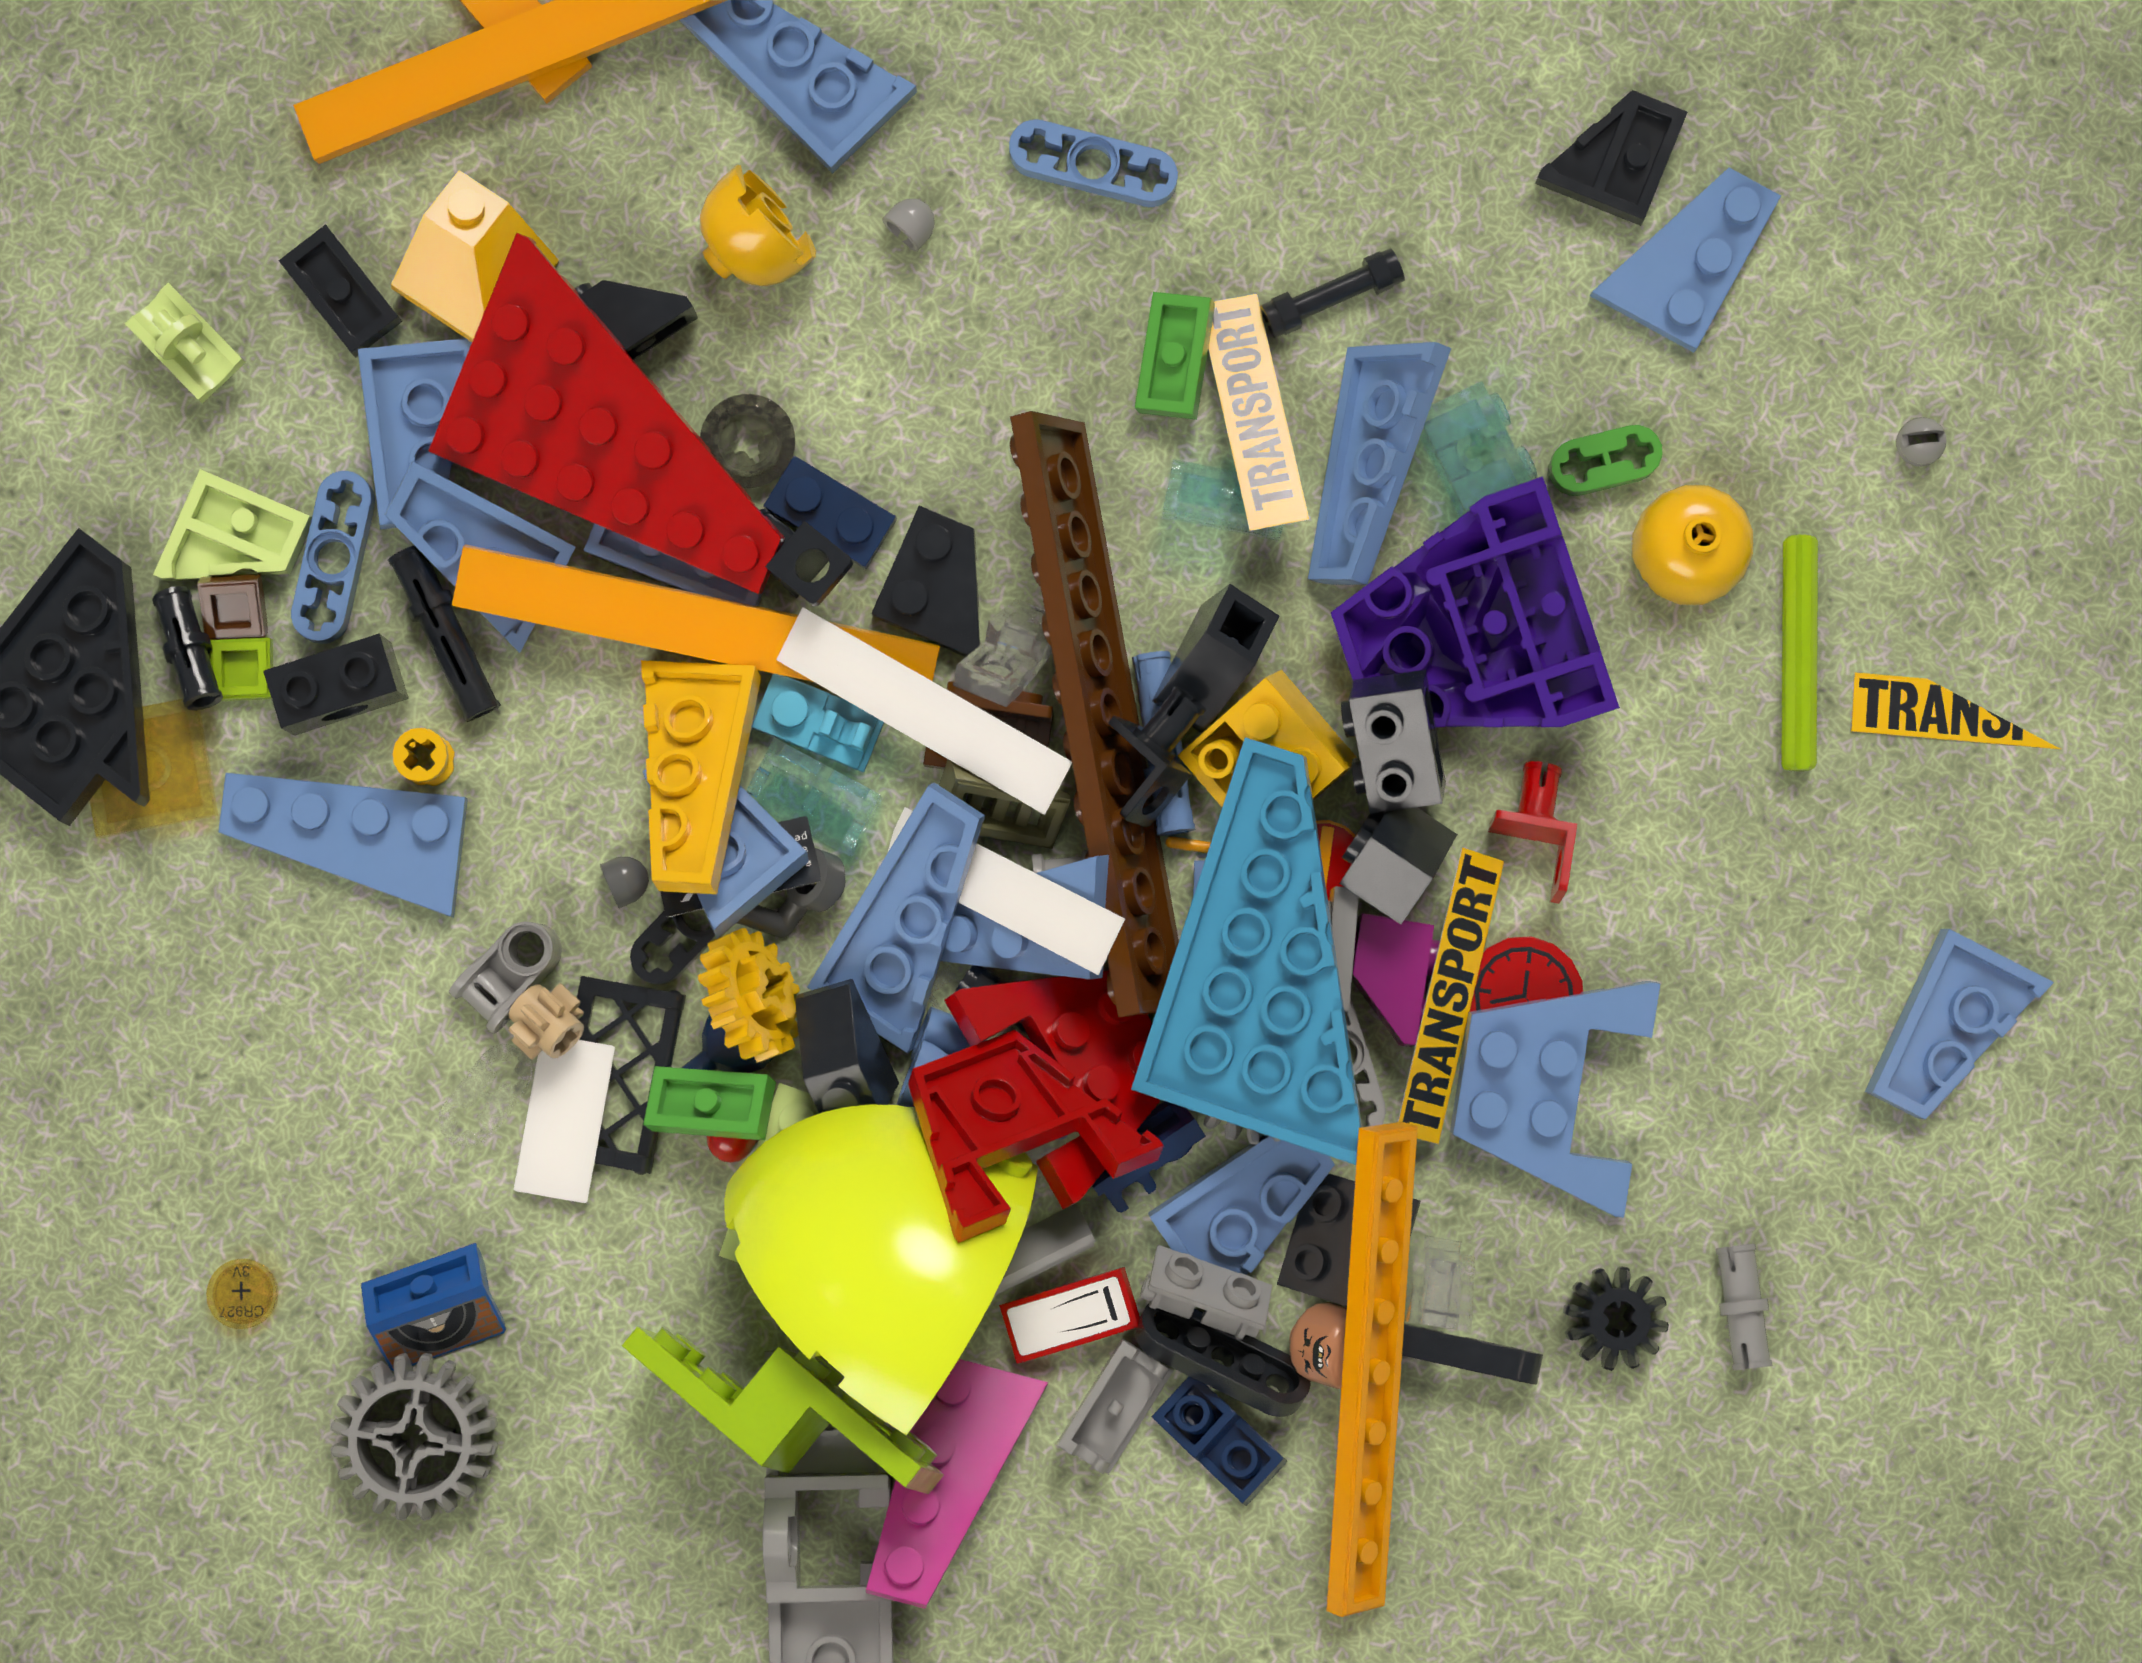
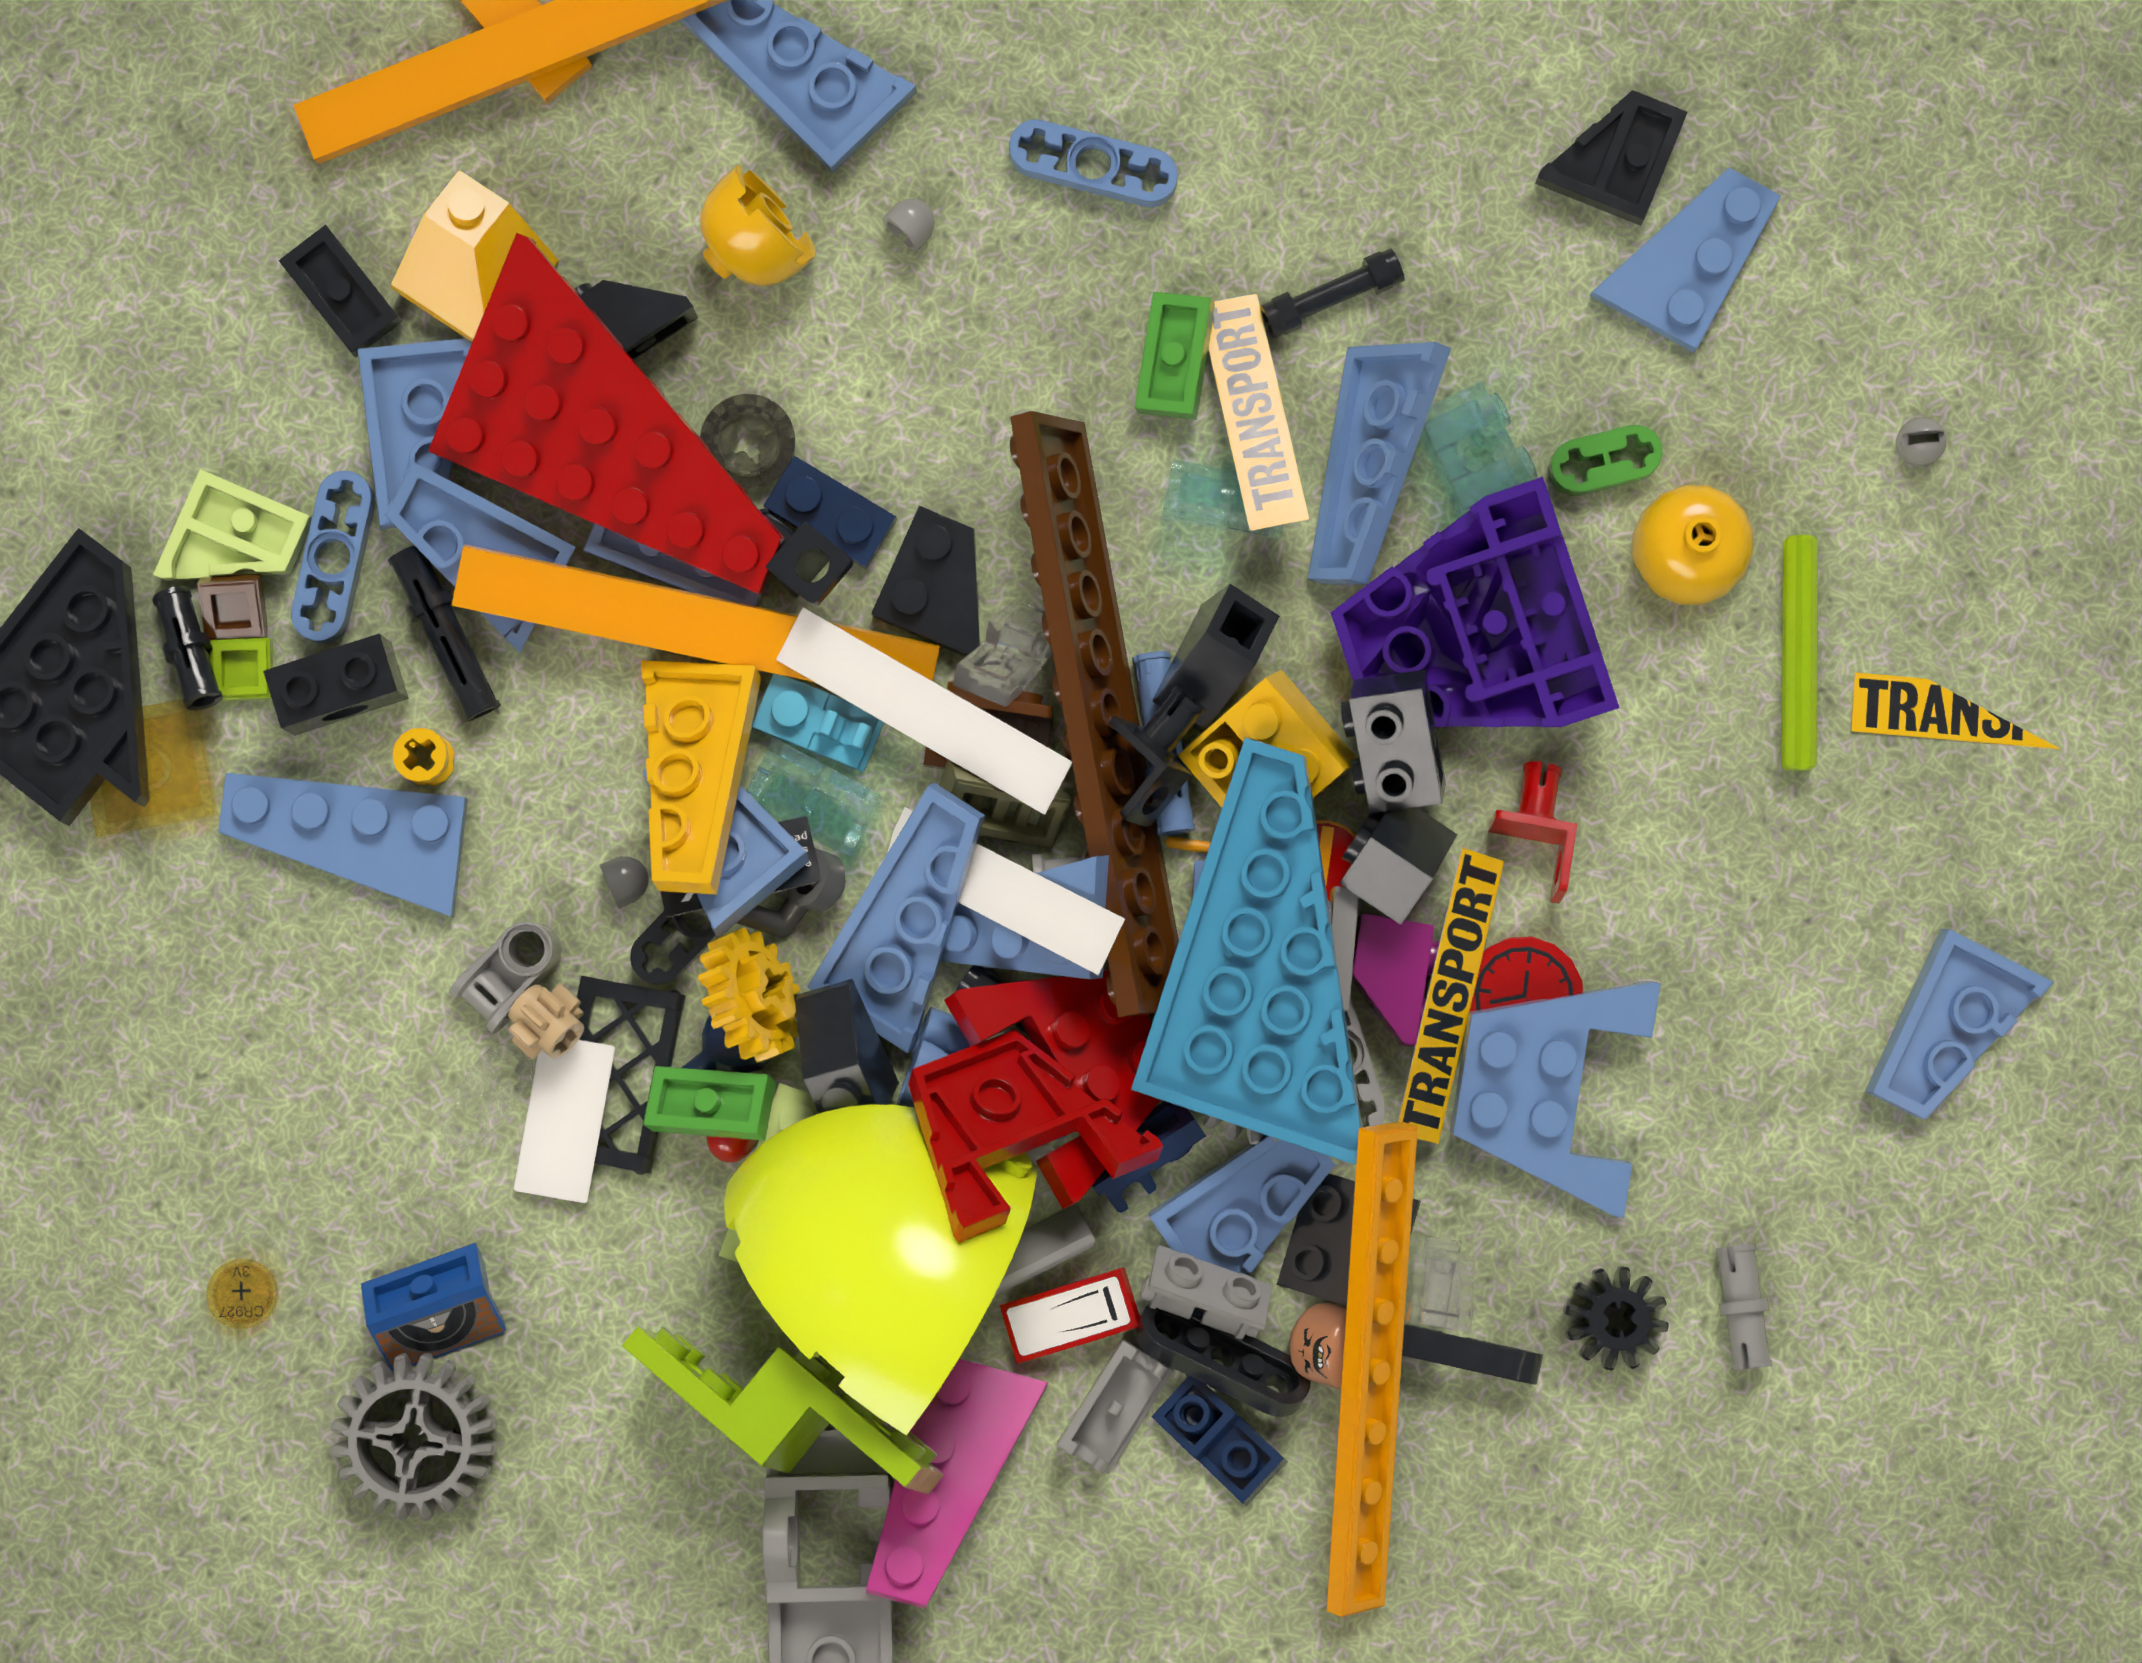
yellowish green hips [124,283,246,403] -> none

